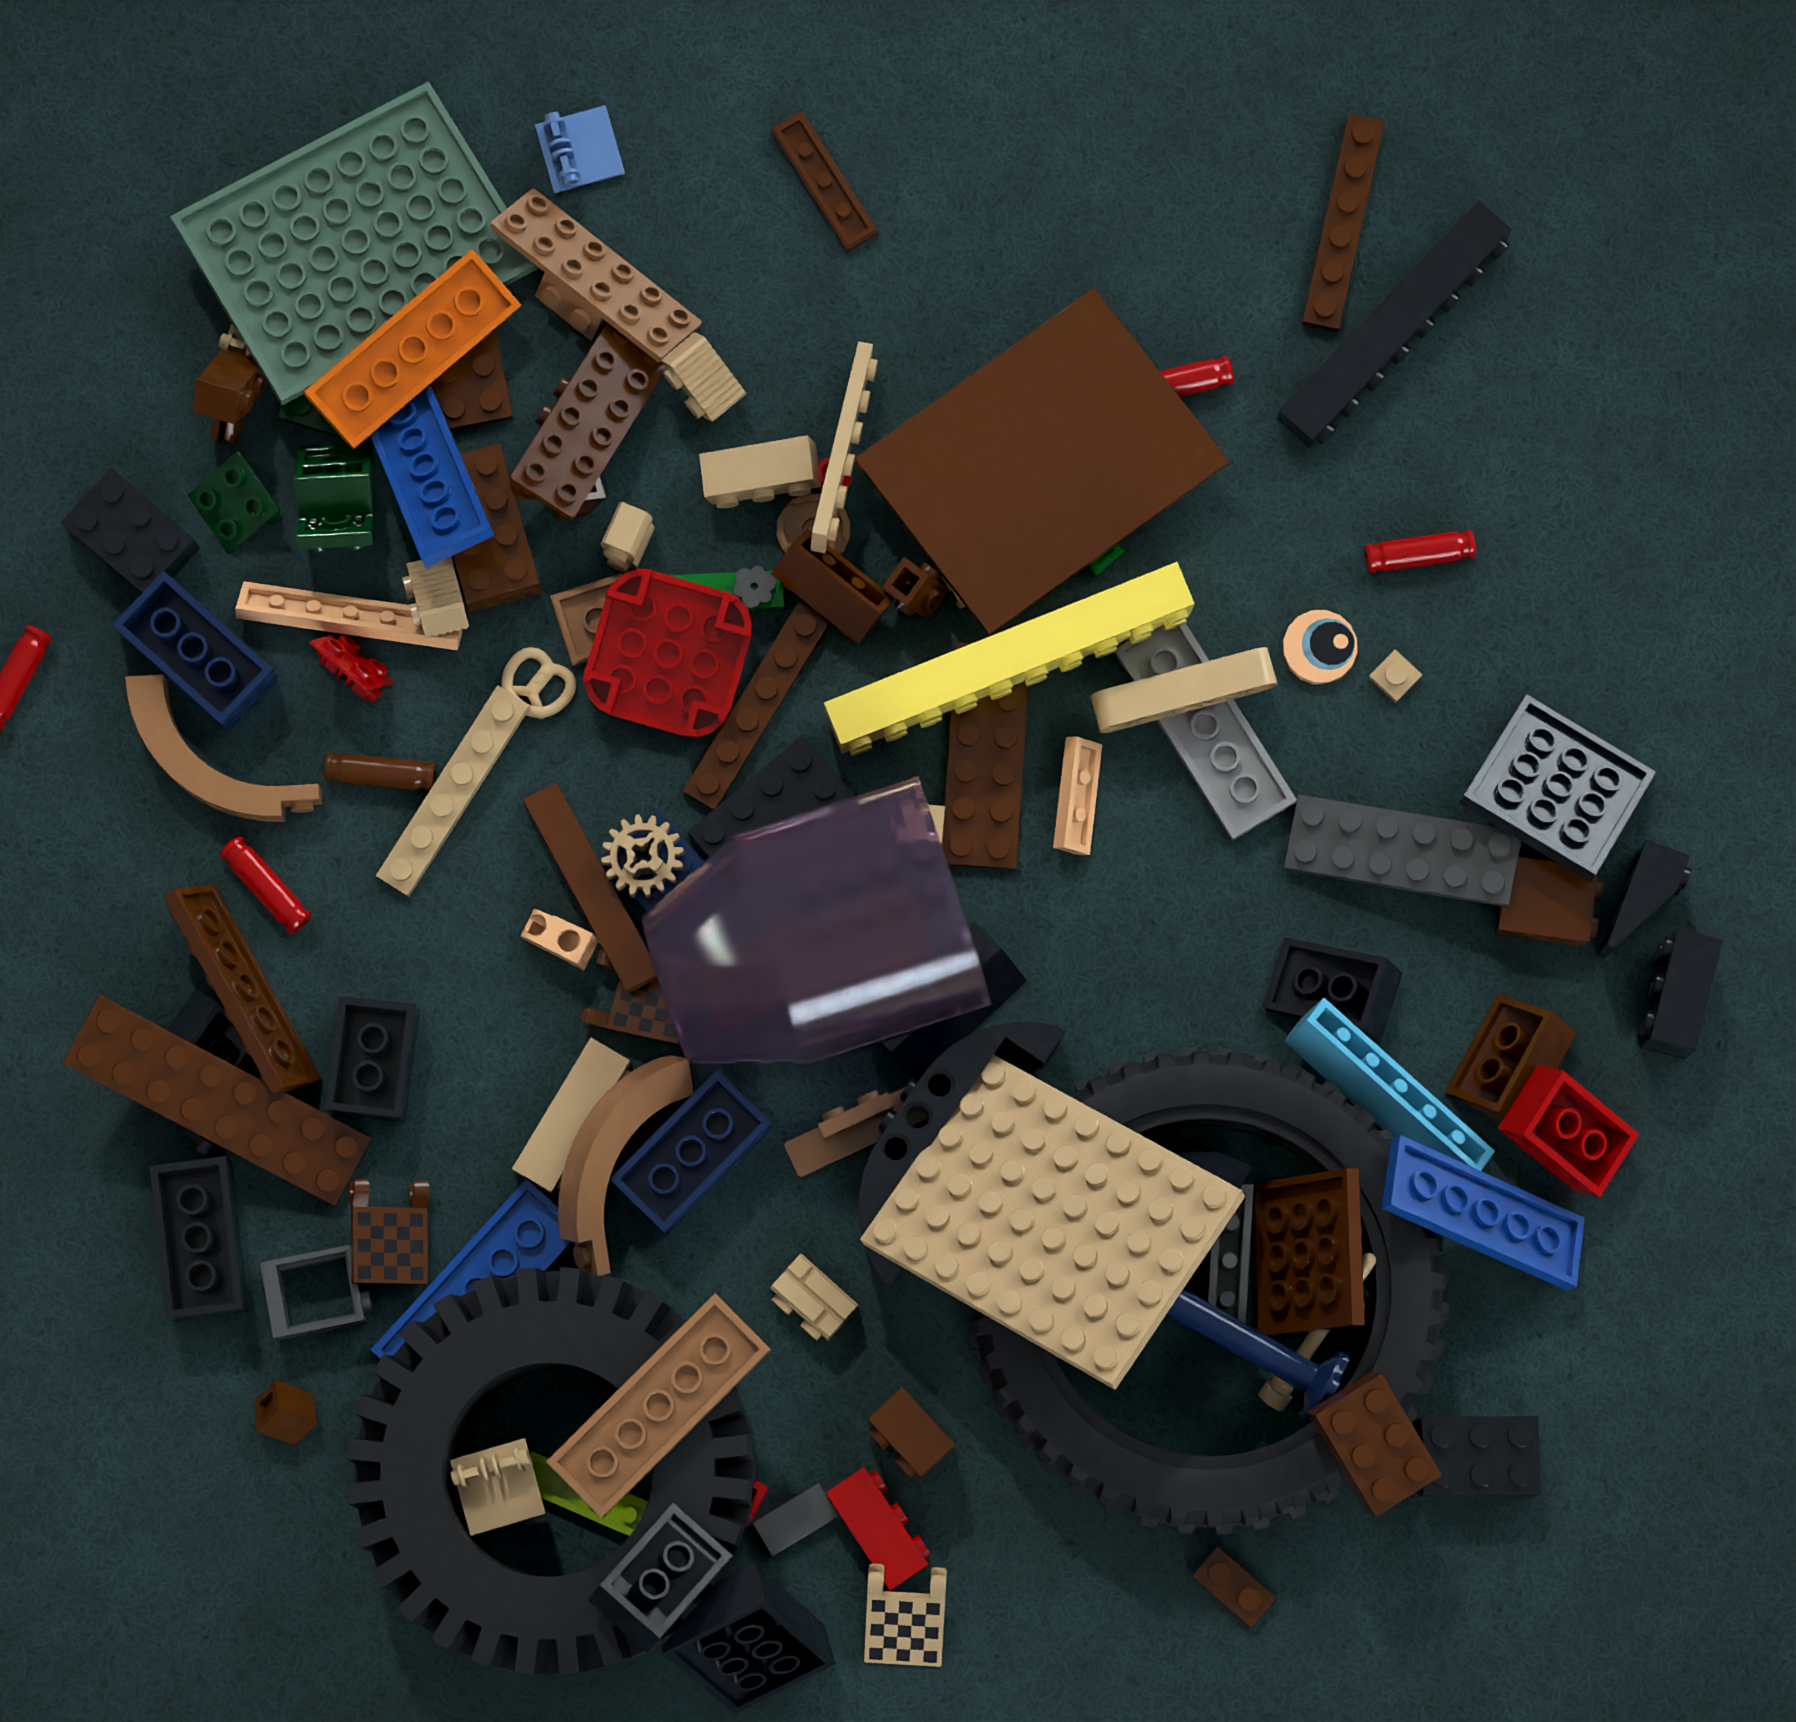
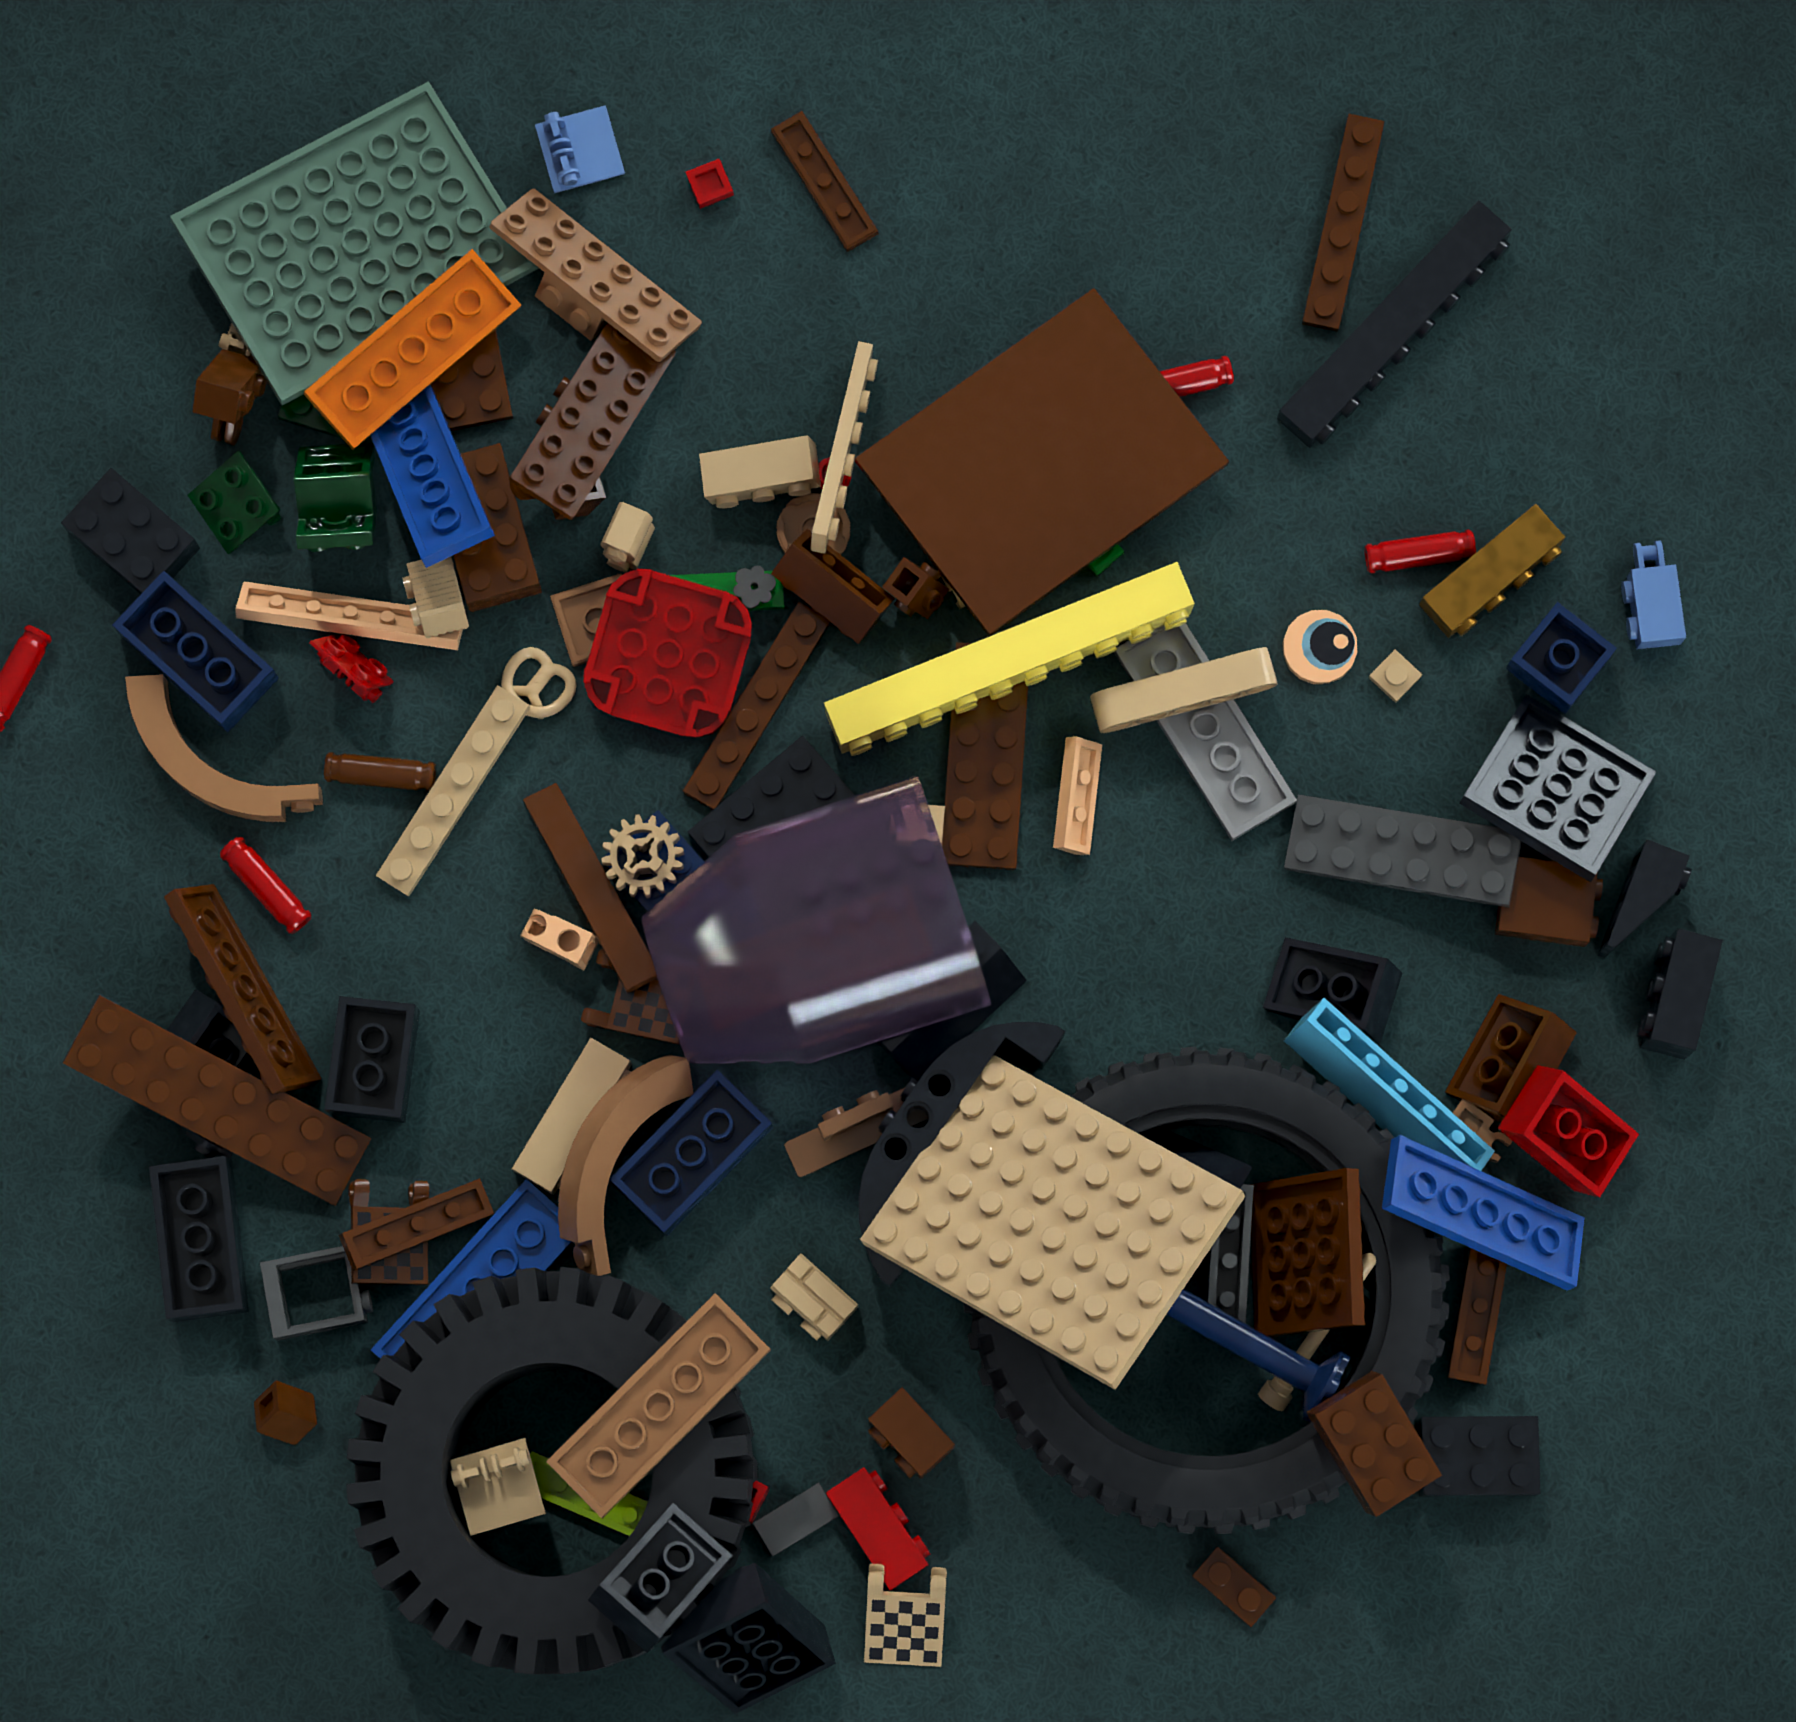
tan brick [661,332,746,422] -> none
none -> reddish brown plate [338,1178,494,1271]
none -> red plate [685,159,734,209]
none -> pearl gold brick [1419,504,1565,638]
none -> reddish brown plate [1447,1248,1507,1386]
none -> medium nougat plate [1452,1099,1512,1163]
none -> dark blue brick [1506,602,1617,715]
none -> medium blue brick [1621,541,1686,649]

